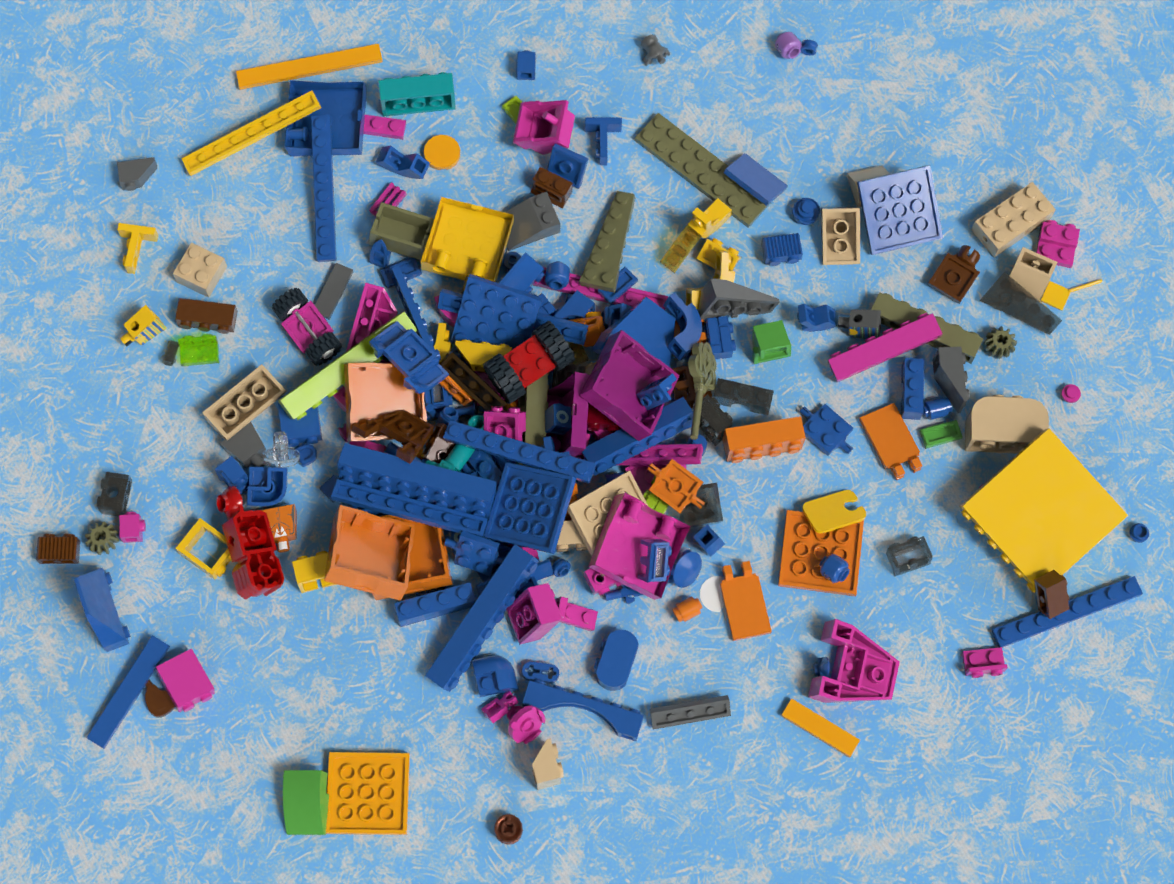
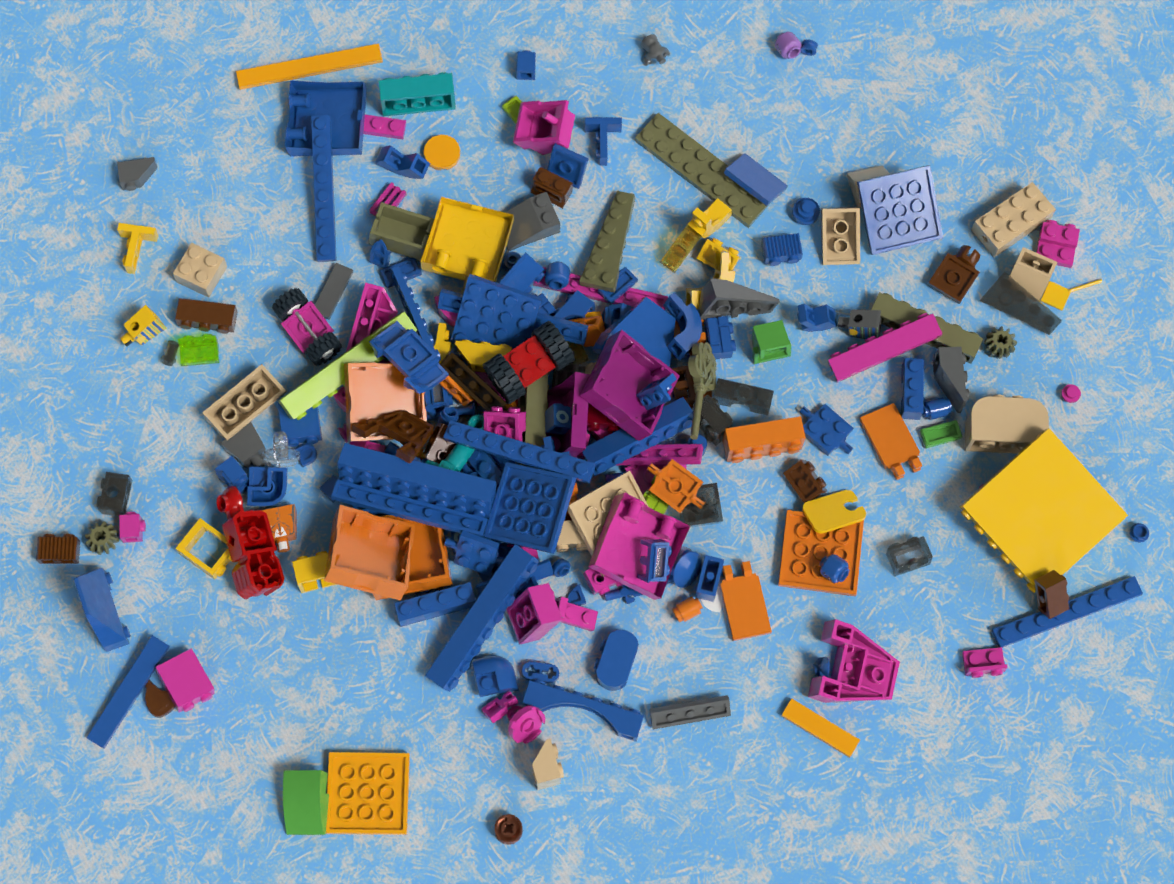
yellow plate [181,90,321,176] -> none
blue brick [693,524,725,557] -> none
none -> blue tile [568,584,586,606]
none -> blue brick [695,555,724,602]
none -> reddish brown bracket [783,460,827,503]

